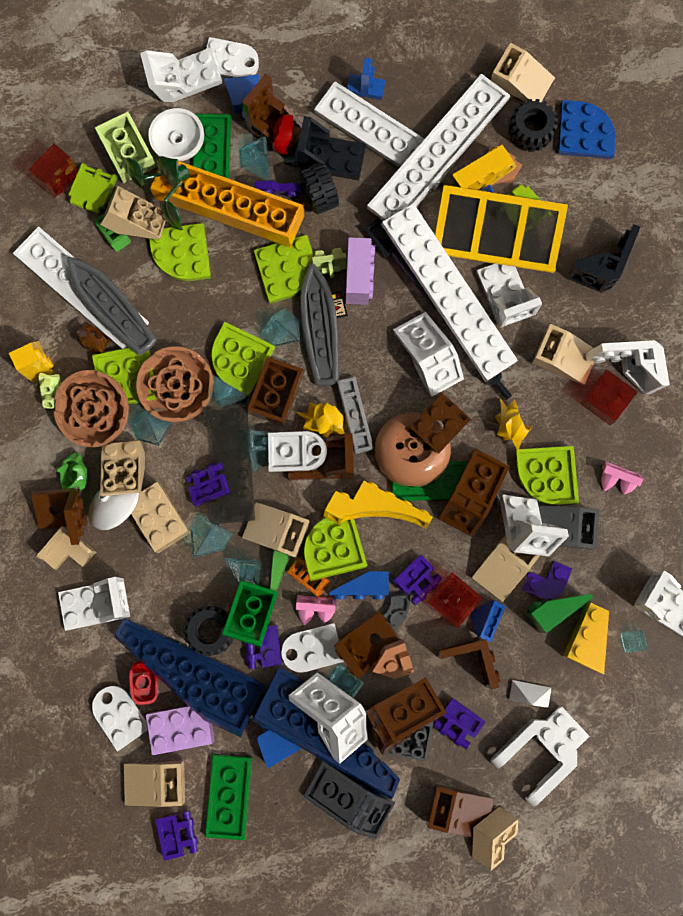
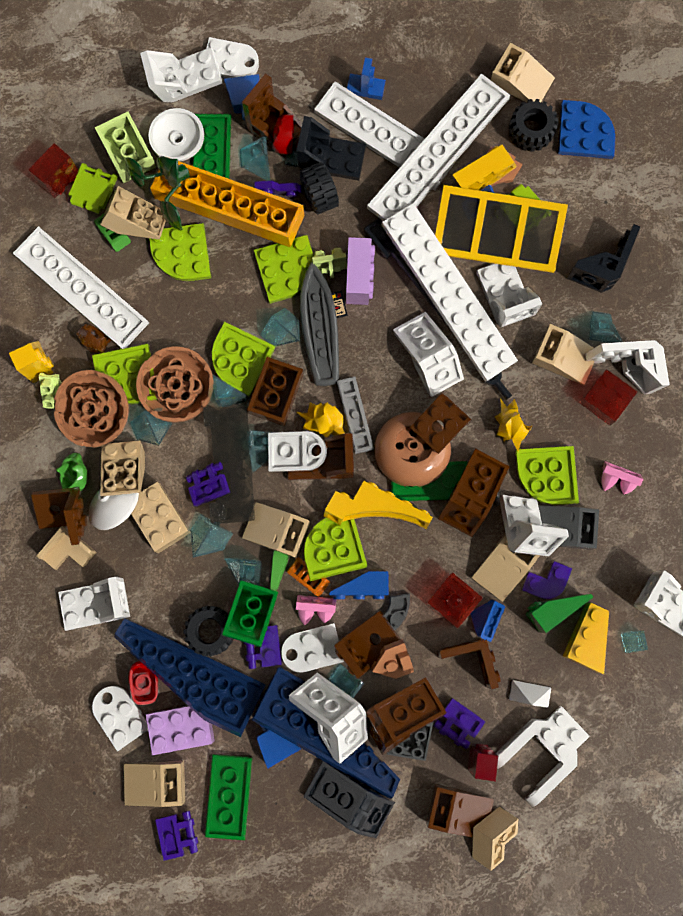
dark grey piece [67,257,157,355] -> none
dark purple plate [393,555,442,606] -> none
none -> dark red brick [468,743,499,782]
none -> clear light blue slope [588,311,623,343]

